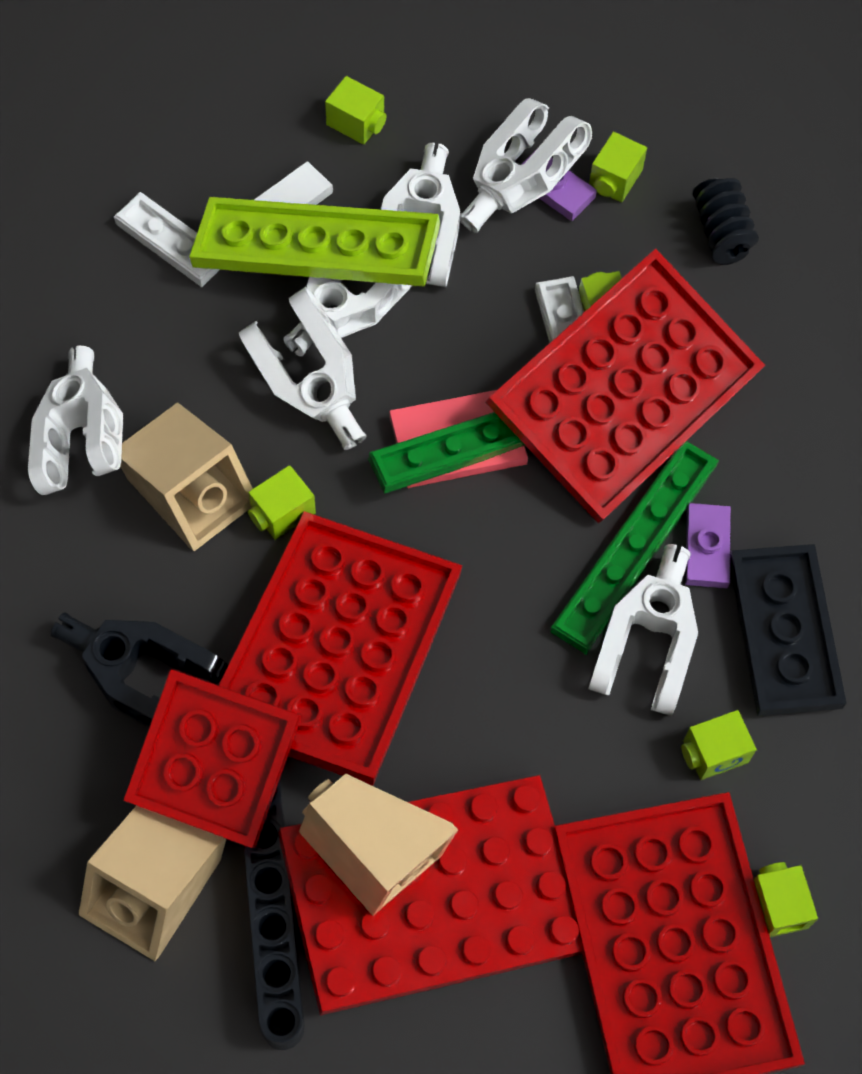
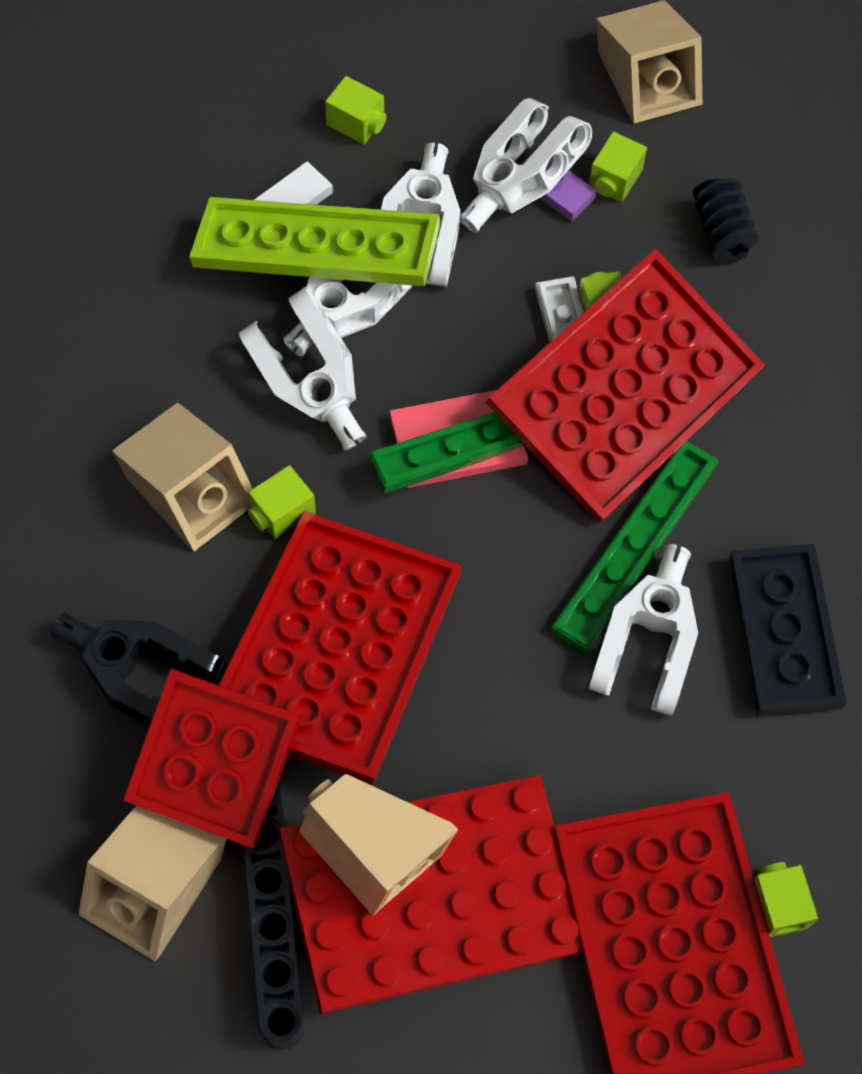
white piece [28,346,123,495] -> none
white tile [114,192,219,287] -> none
lime brick [681,710,757,780] -> none
medium lavender plate [685,503,731,588] -> none
none -> tan slope [596,0,703,124]

